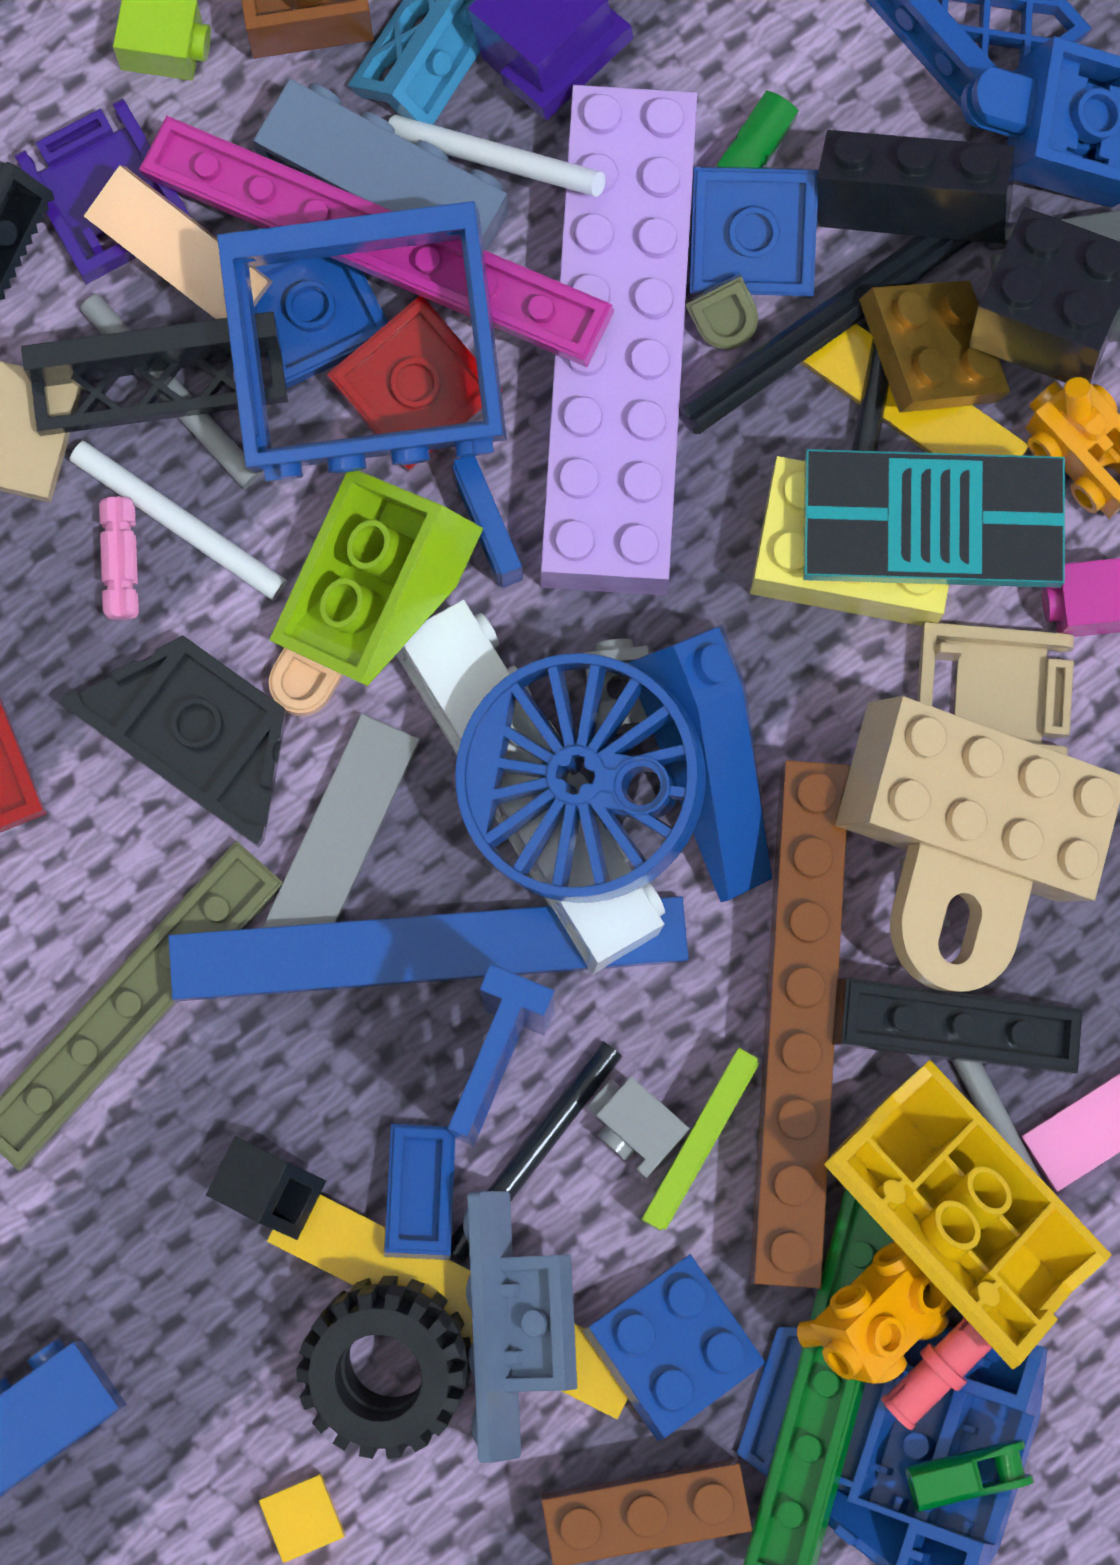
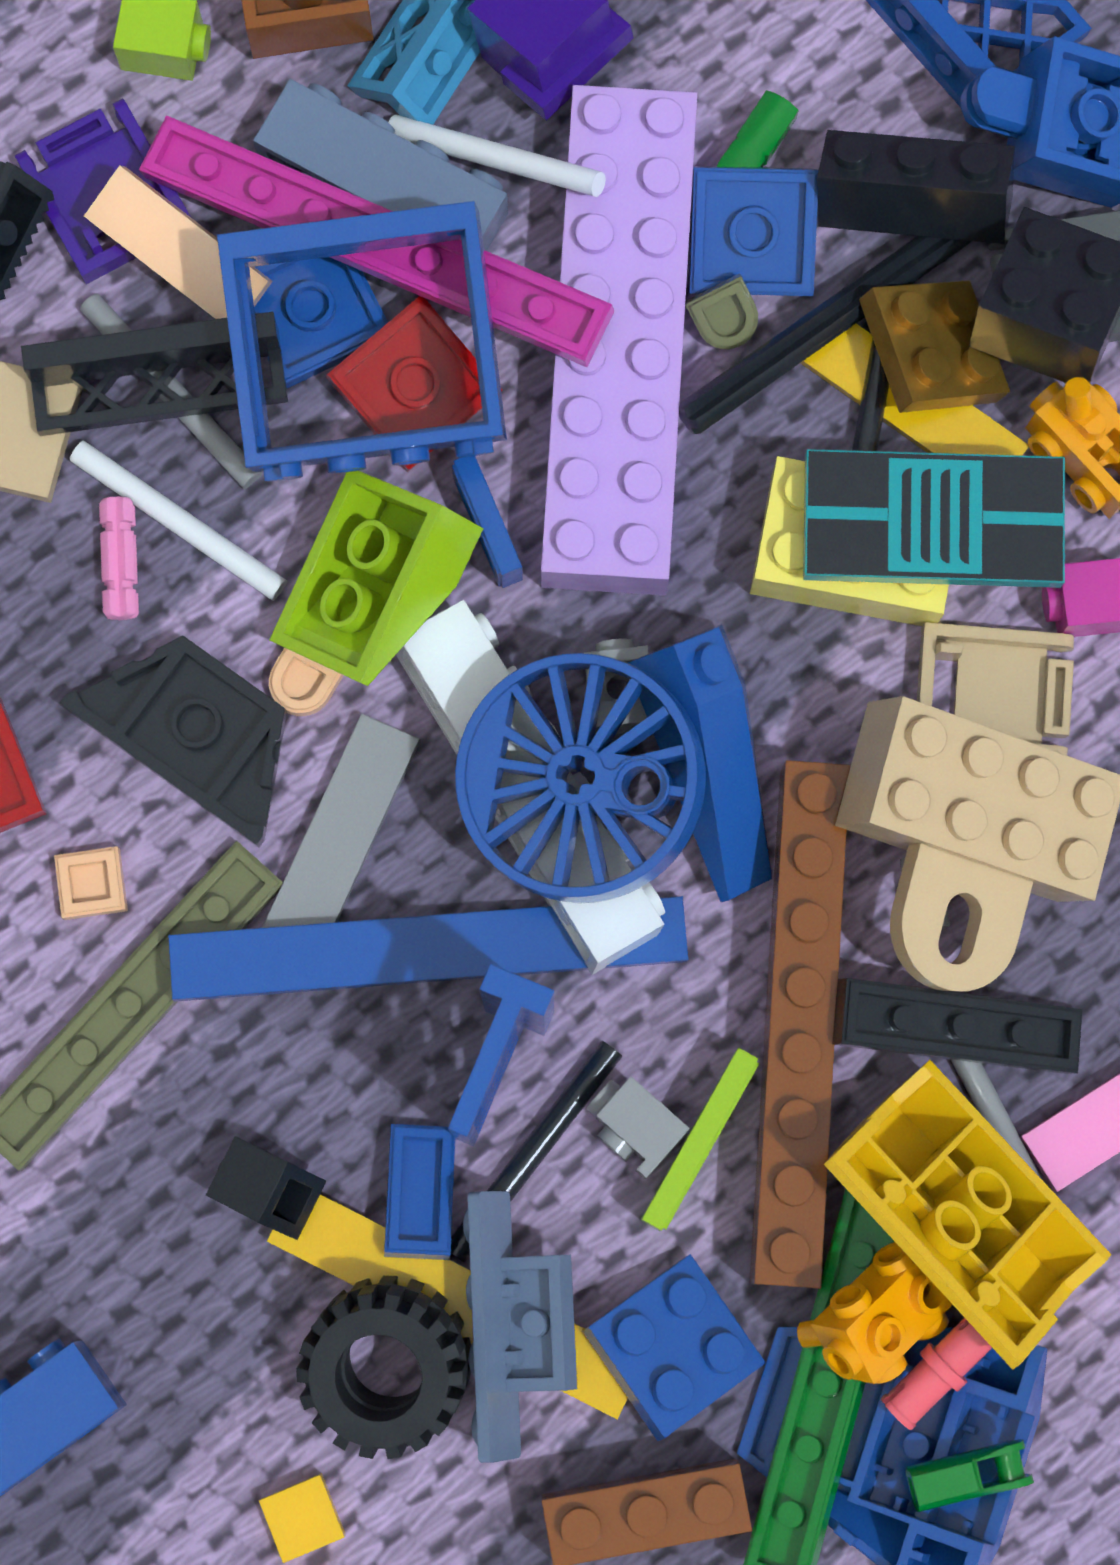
none -> light nougat tile [54,846,128,920]

